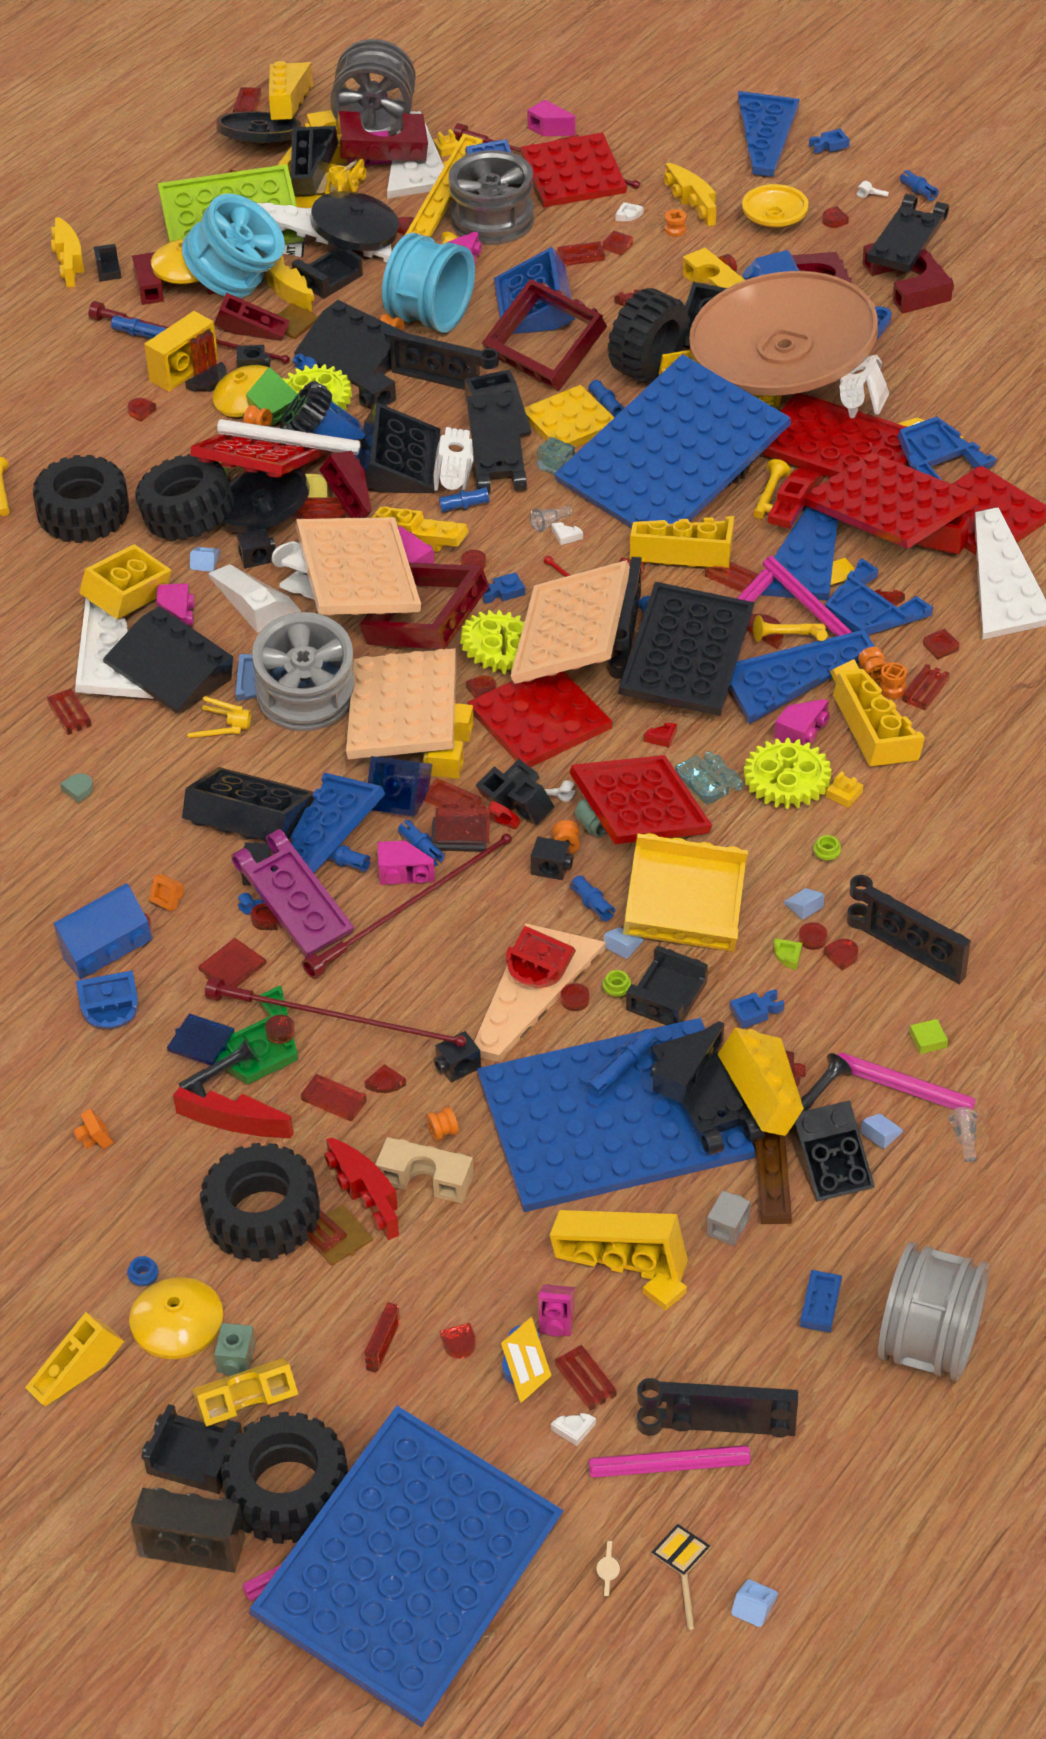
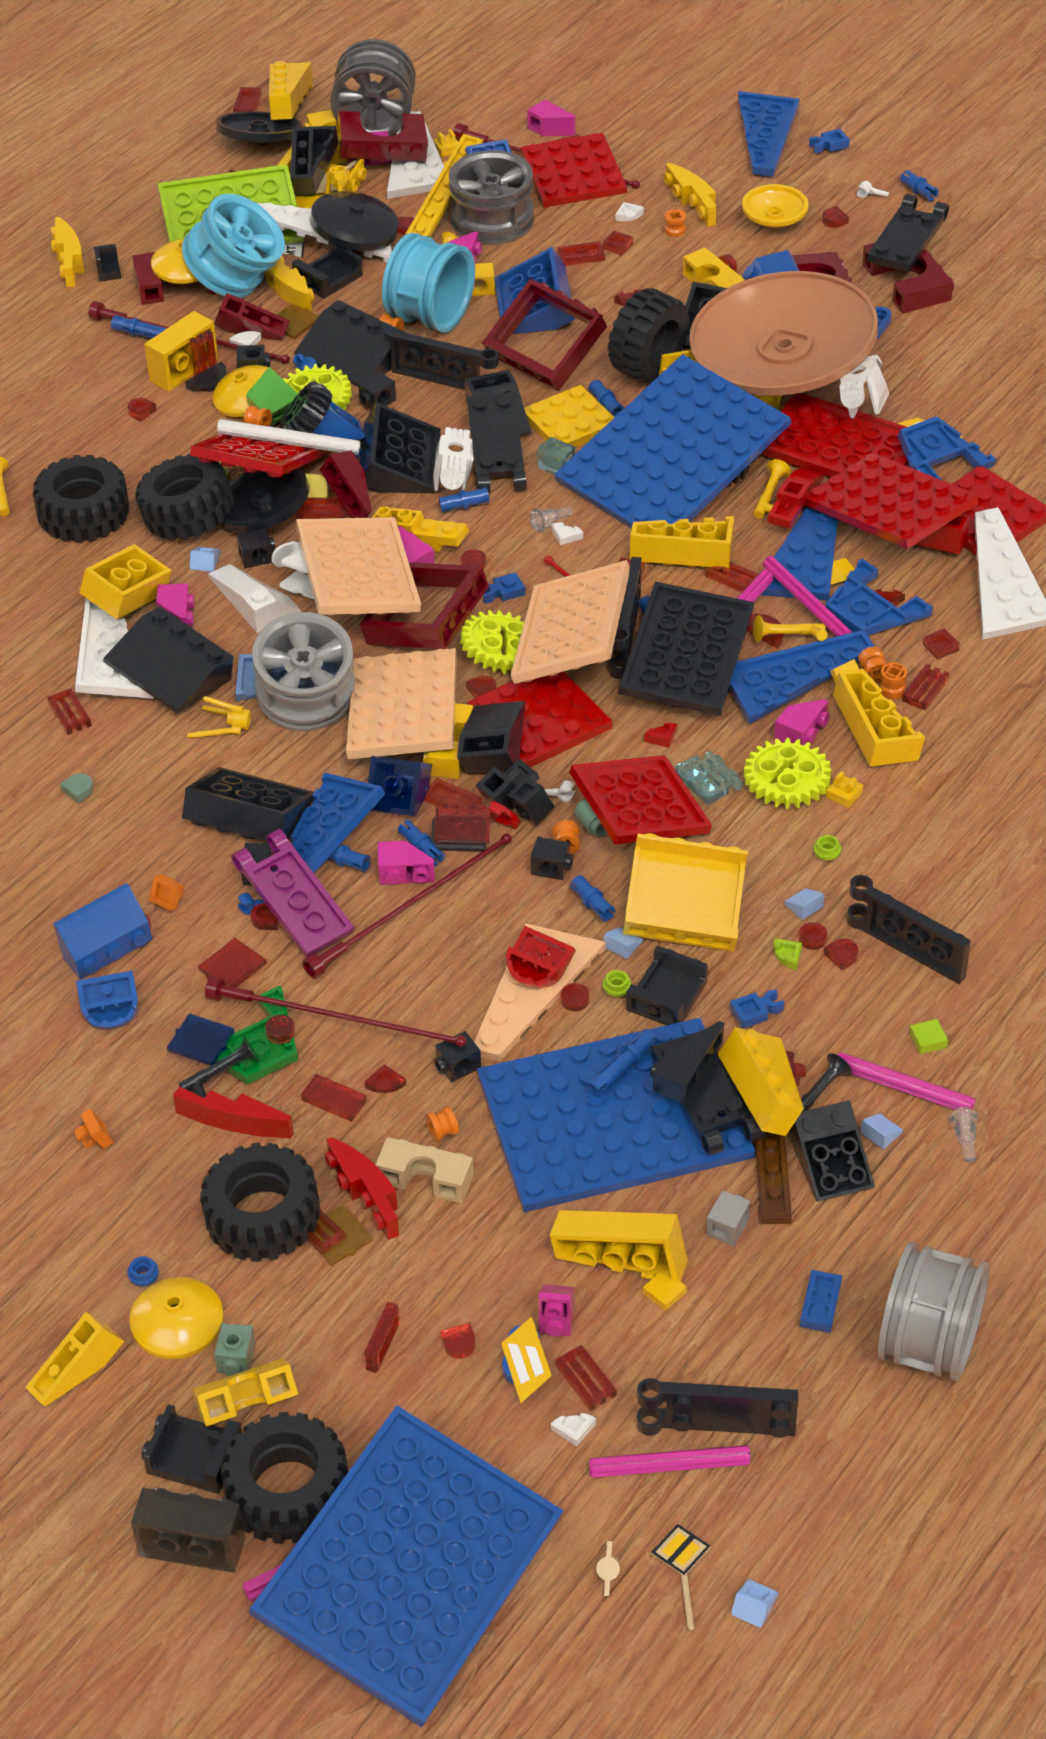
none -> white tile [229,331,261,346]
none -> black slope [457,701,525,775]
none -> yellow brick [472,263,495,296]

